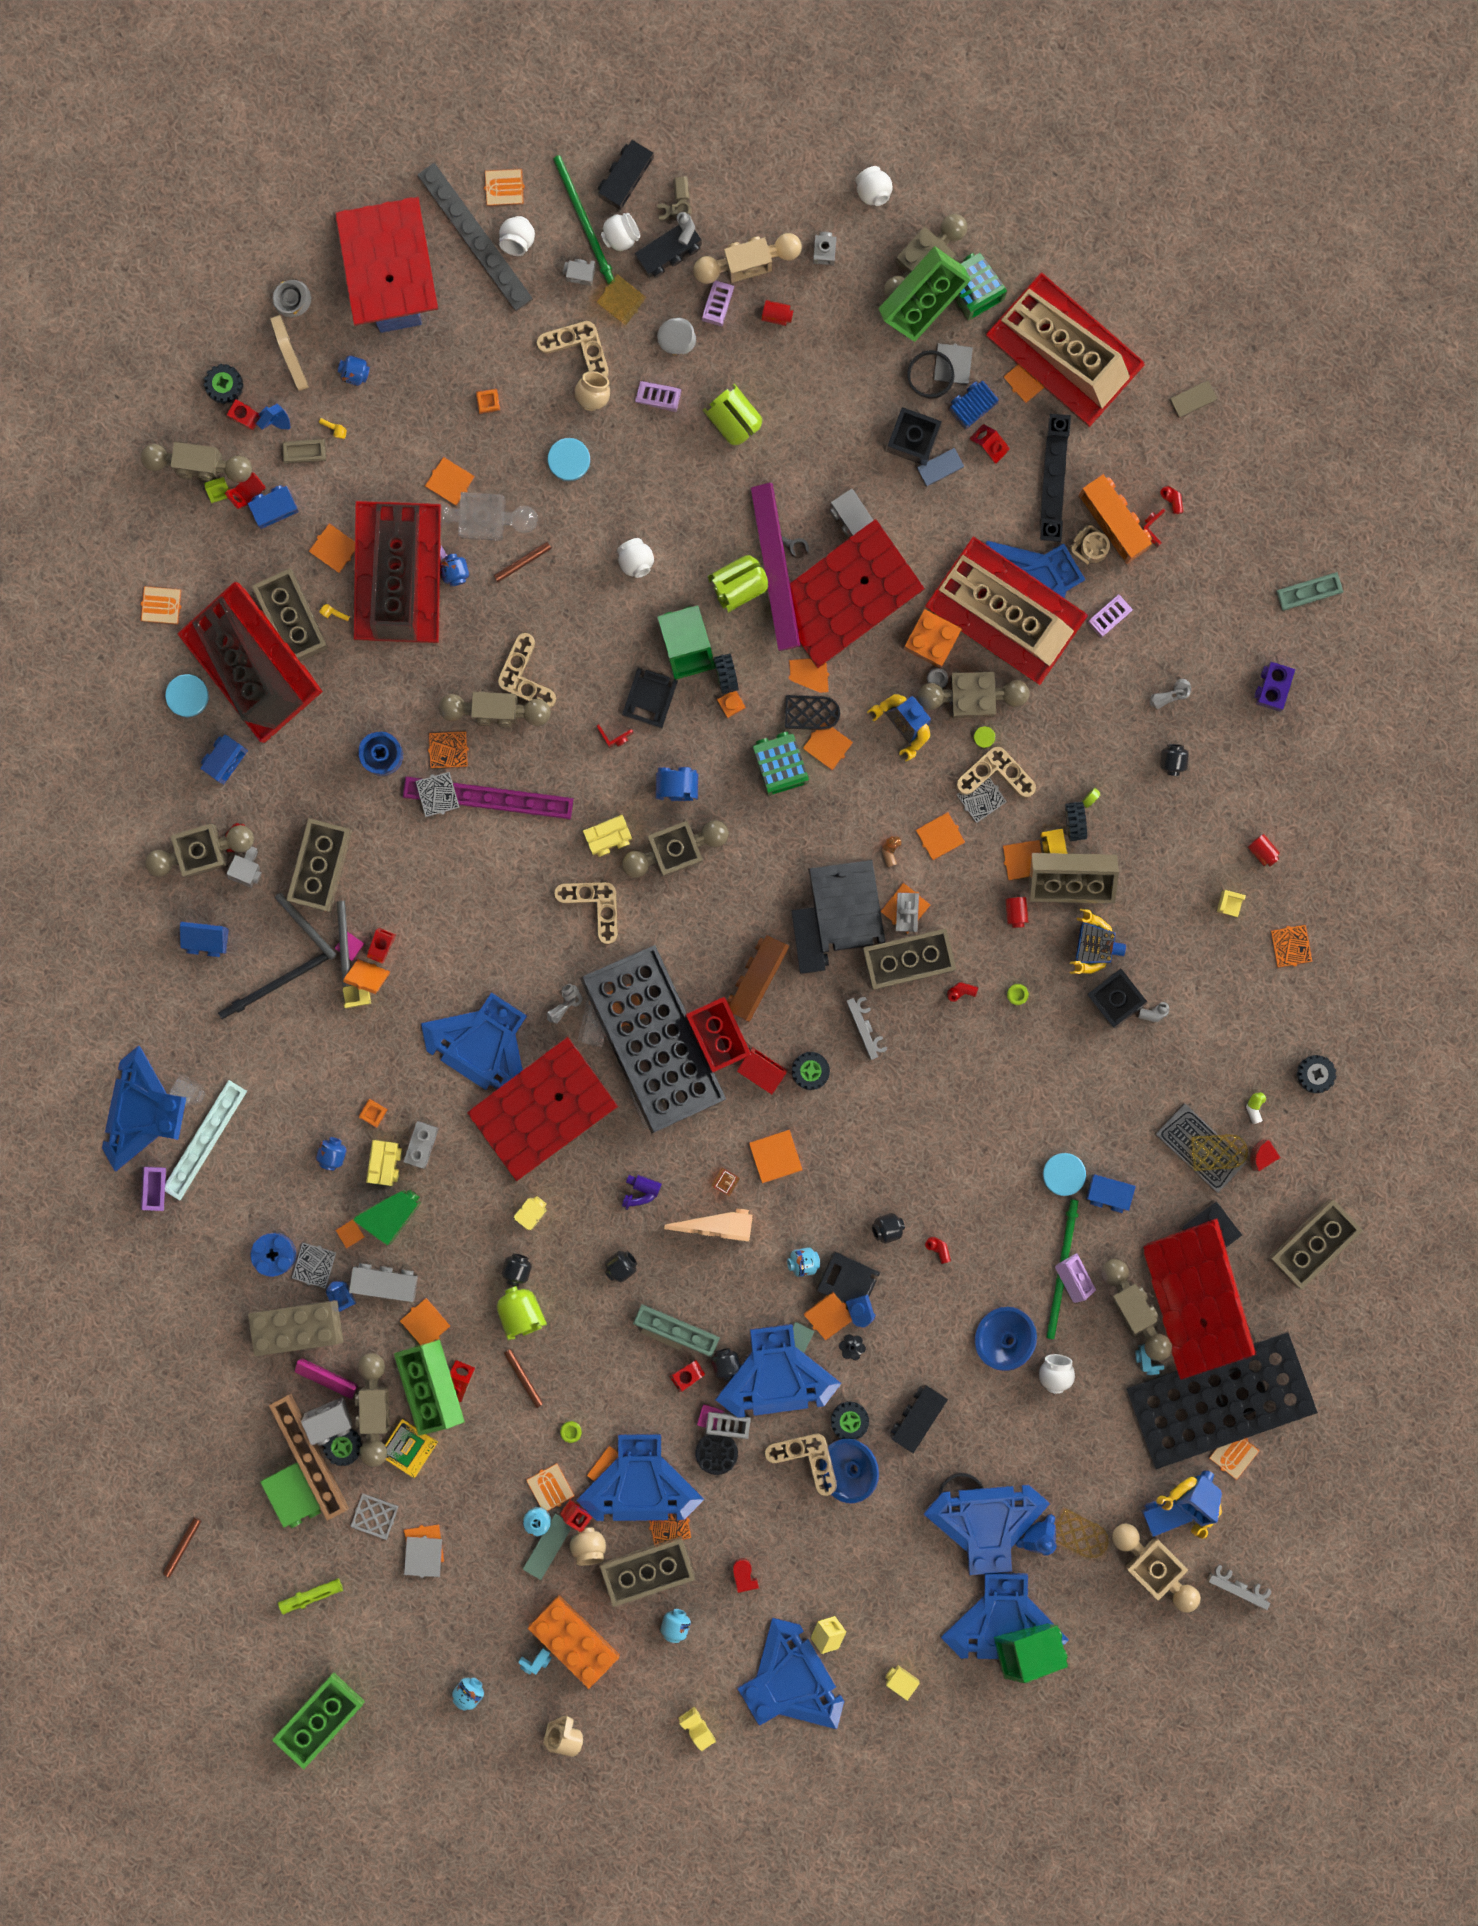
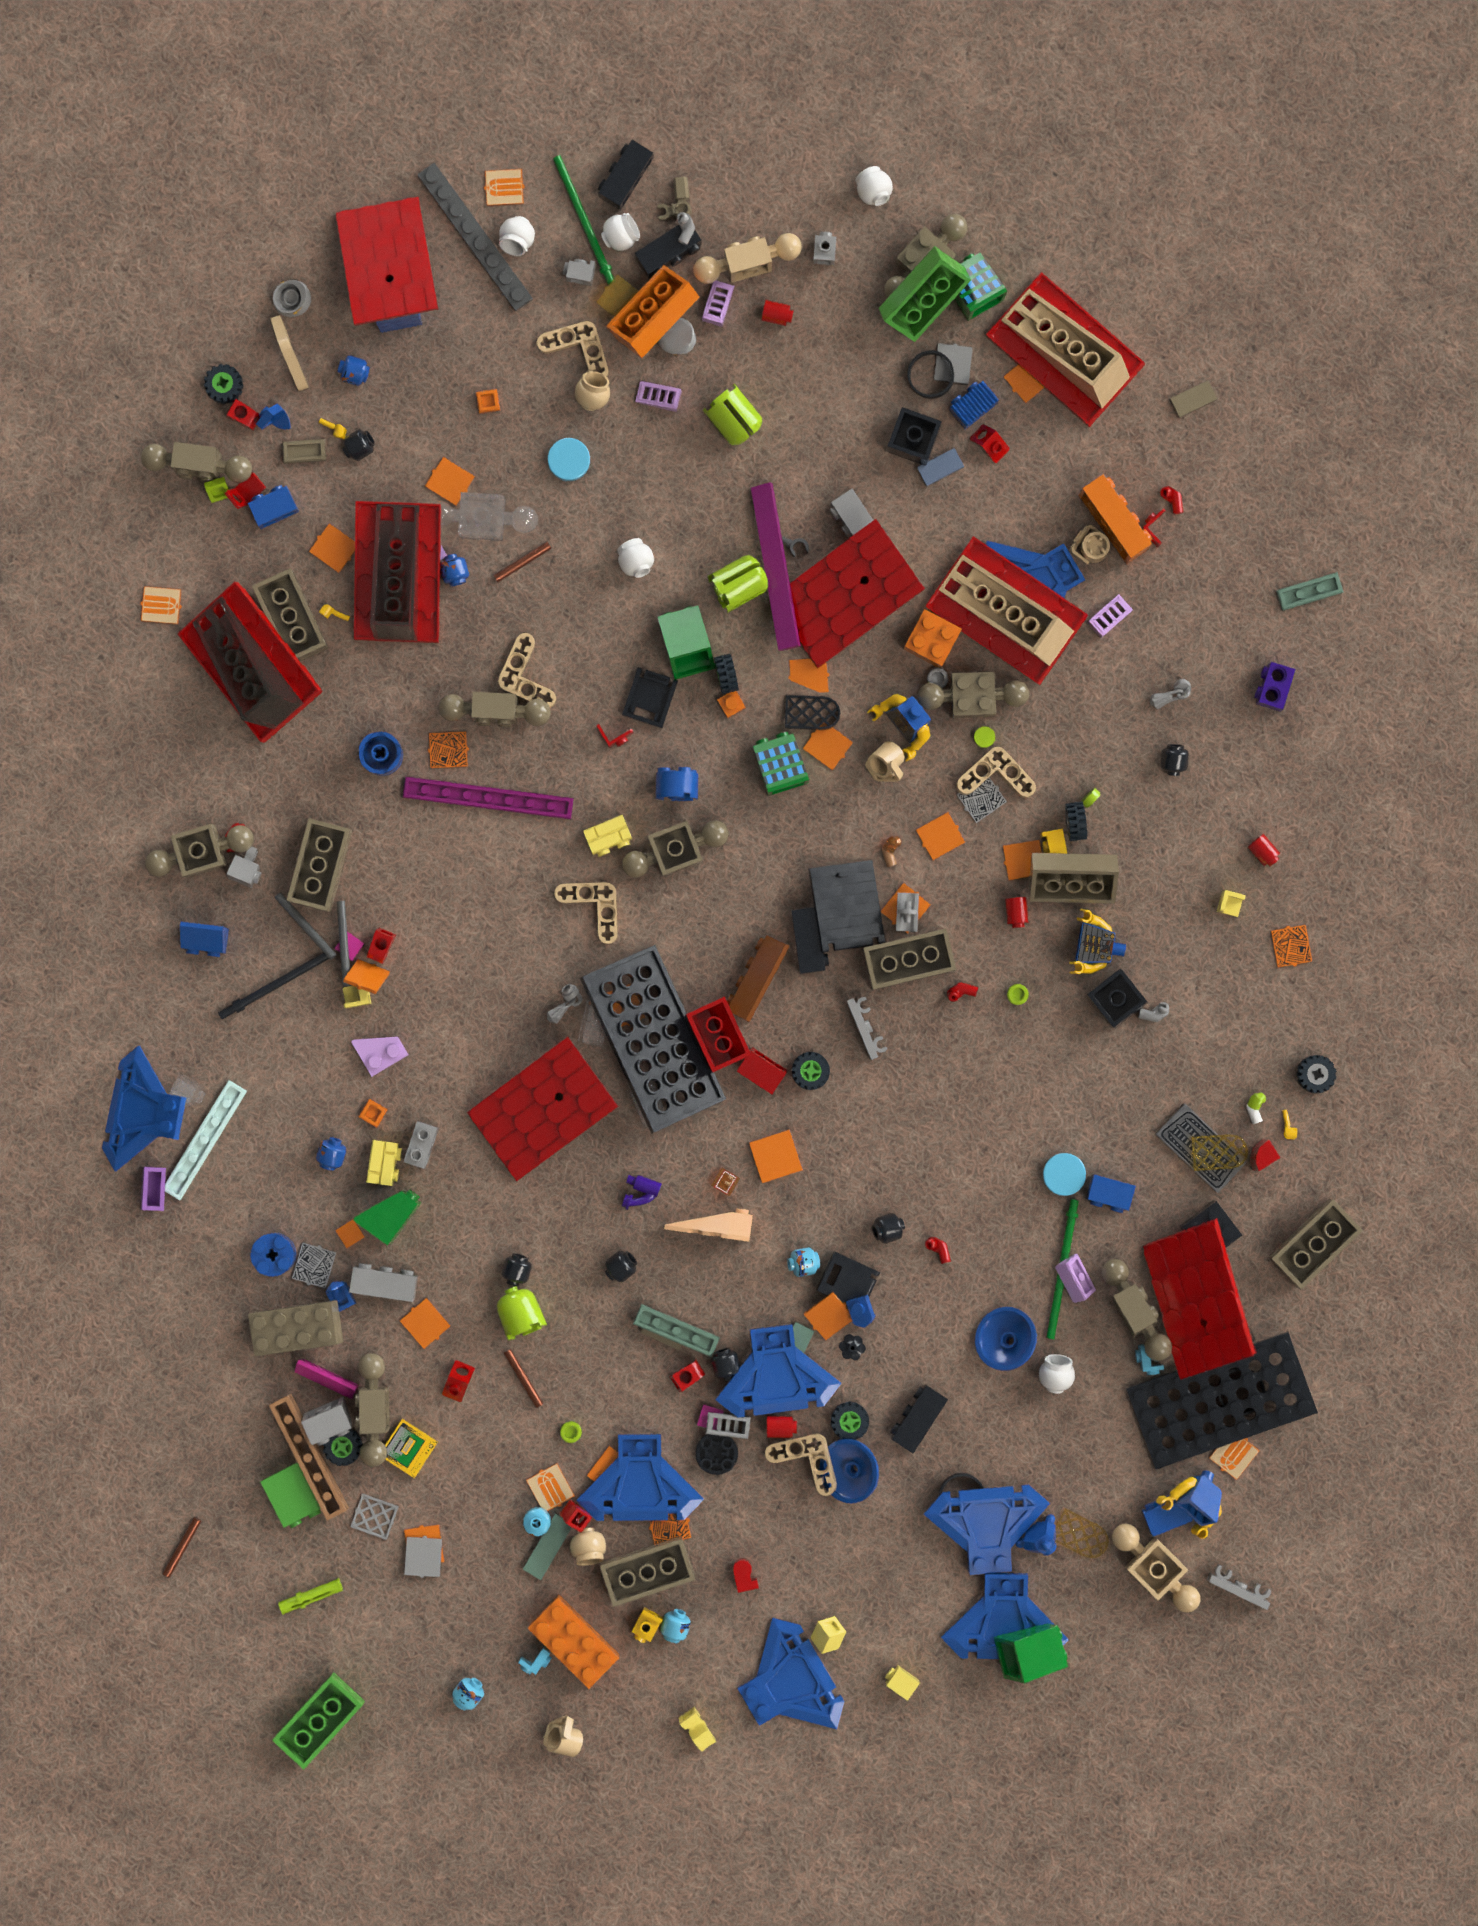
medium azure tile [165,674,209,718] -> none
blue slope [200,734,248,785] -> none
bright green brick [394,1340,465,1436] -> none
light grey piece [416,772,460,817] -> none
blue plate [421,993,527,1090] -> none
light yellow brick [514,1196,547,1230] -> none
black slope [1040,414,1071,542] -> none
none -> black head [342,429,375,461]
none -> lavender wing [351,1037,409,1077]
none -> orange brick [606,265,699,358]
none -> yellow brick [632,1607,663,1643]
none -> red brick [767,1416,797,1438]
none -> tan piece [865,741,904,782]
none -> yellow hand [1282,1110,1297,1140]

